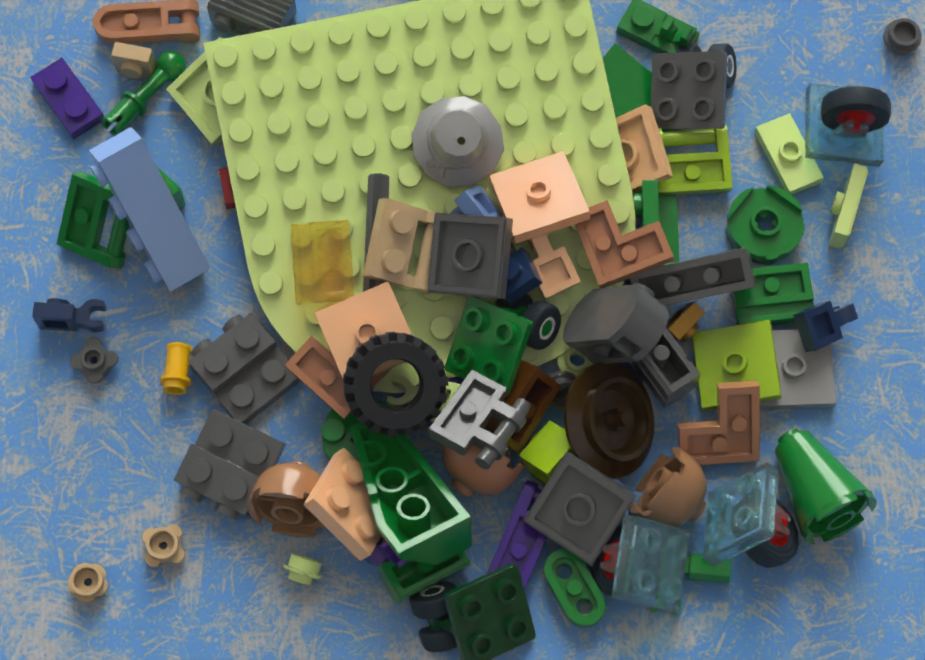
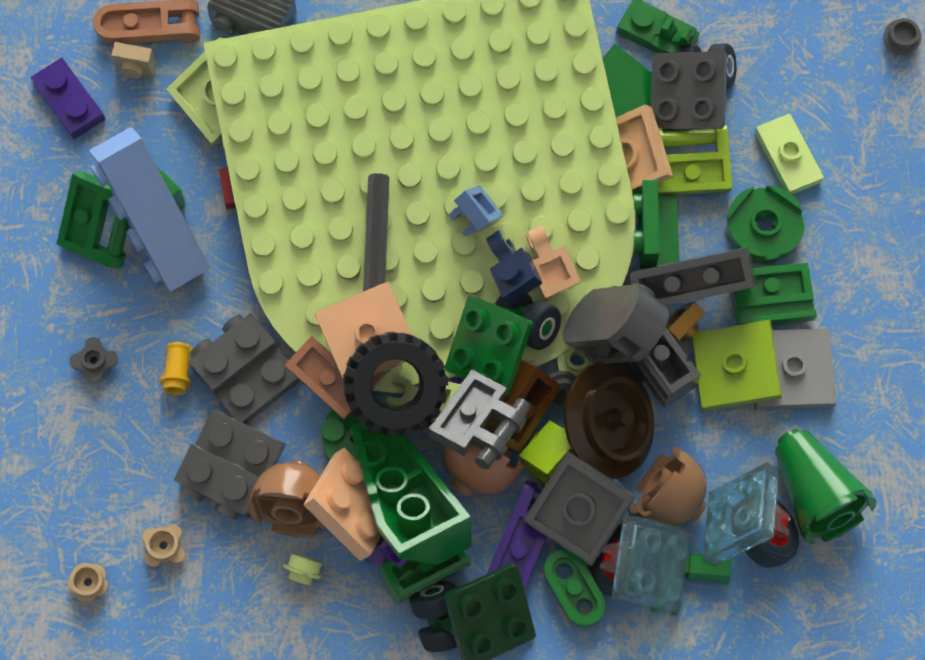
dark blue plate [32,298,107,332] -> none
green pin [101,51,186,136] -> none
clear yellow plate [291,219,354,305] -> none
tan plate [363,198,439,294] -> none
light grey hat [412,96,504,188] -> none
dark grey plate [427,213,513,299] -> none
light nougat plate [489,151,591,244] -> none
nougat plate [575,200,674,288] -> none
nougat plate [677,381,760,465] -> none
dark blue plate [793,301,858,352] -> none
plate [805,83,891,167] -> none
yellowish green plate [828,163,869,249] -> none

